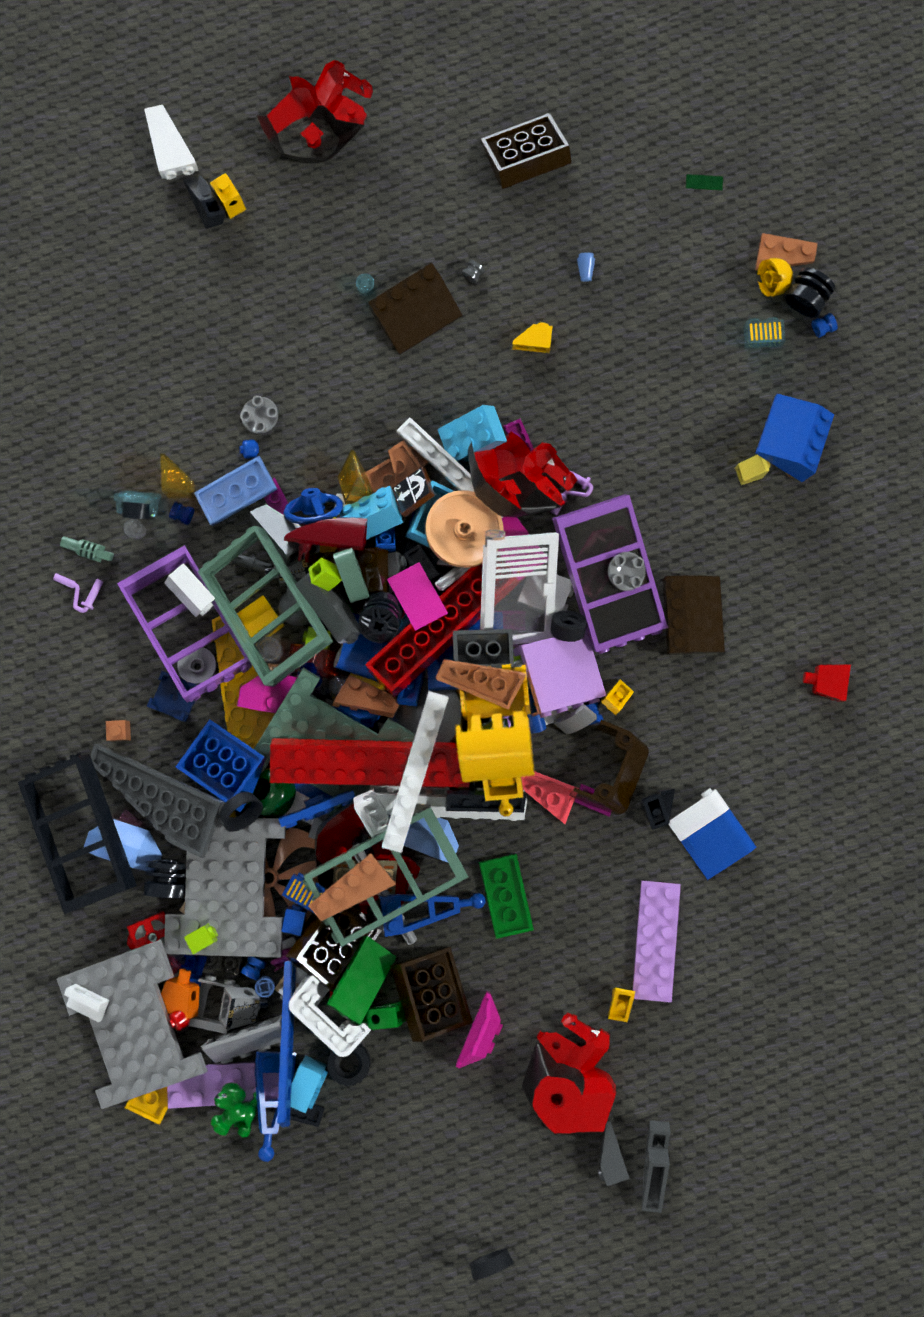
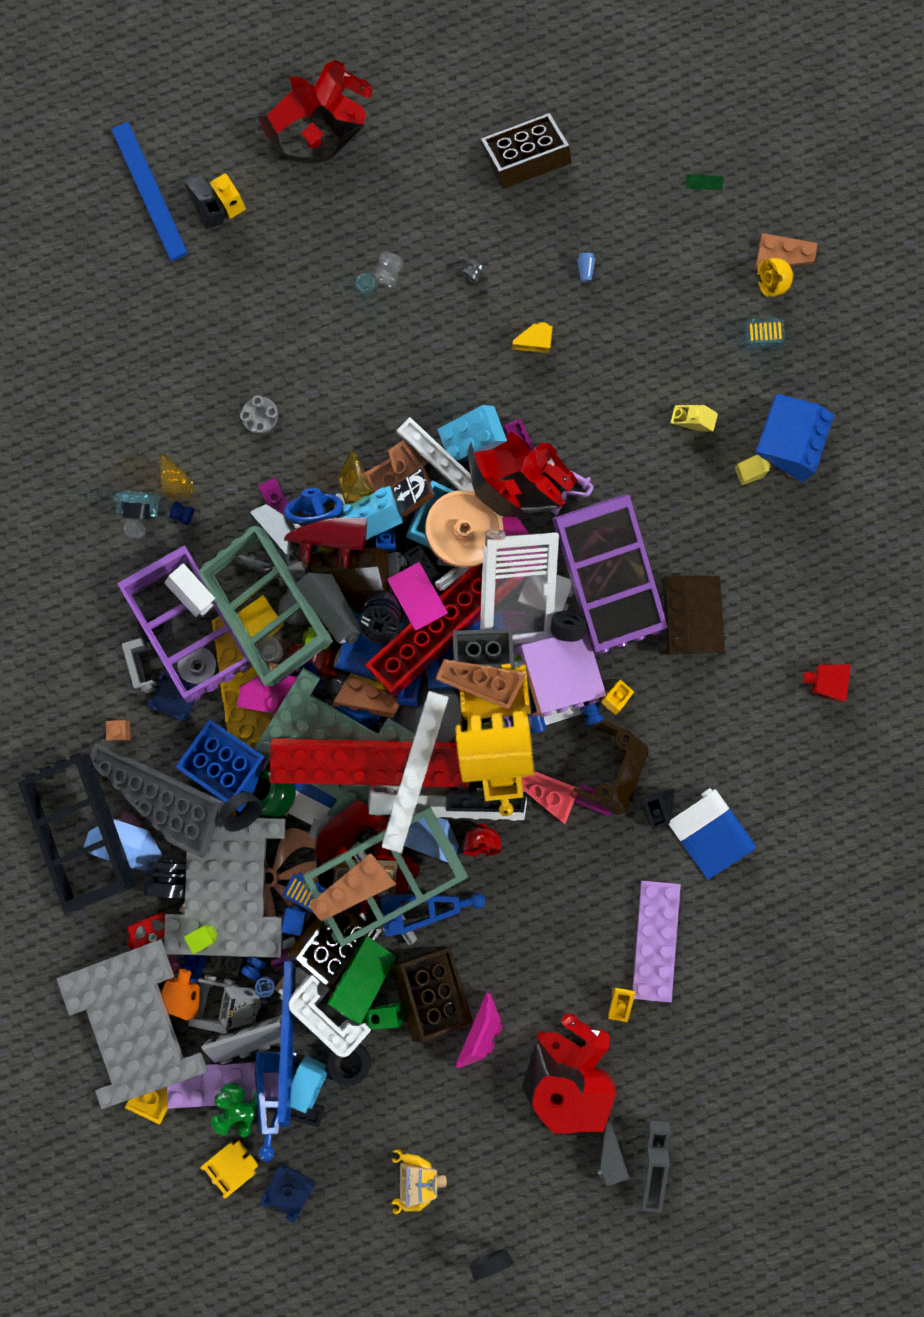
lavender piece [53,573,103,613] -> none
sand green hinge [60,536,114,562] -> none
white panel [64,984,109,1022] -> none
white slope [144,105,198,179] -> none
red piece [169,1011,190,1031] -> none
medium blue tile [194,456,278,526] -> none
blue piece [239,440,259,459] -> none
blue plate [278,789,355,829] -> none
lime brick [308,557,342,592] -> none
sand green beam [333,548,370,603] -> none
white hinge [354,789,390,838] -> none
dark brown slope [368,263,462,355] -> none
green tile [479,854,534,939] -> none
light grey slope [554,704,597,734] -> none
light grey dish [608,552,645,591] -> none
black wheel [784,267,835,318] -> none
blue wheel [812,313,838,338] -> none
none -> blue tile [111,122,188,262]
none -> light grey panel [122,638,160,693]
none -> black tyre [138,610,172,643]
none -> yellow plate [200,1140,259,1199]
none -> dark blue panel [259,1162,316,1223]
none -> clear wheel [373,252,404,287]
none -> torso [391,1149,447,1214]
none -> red cylinder [463,824,502,857]
none -> light yellow slope [670,405,718,432]

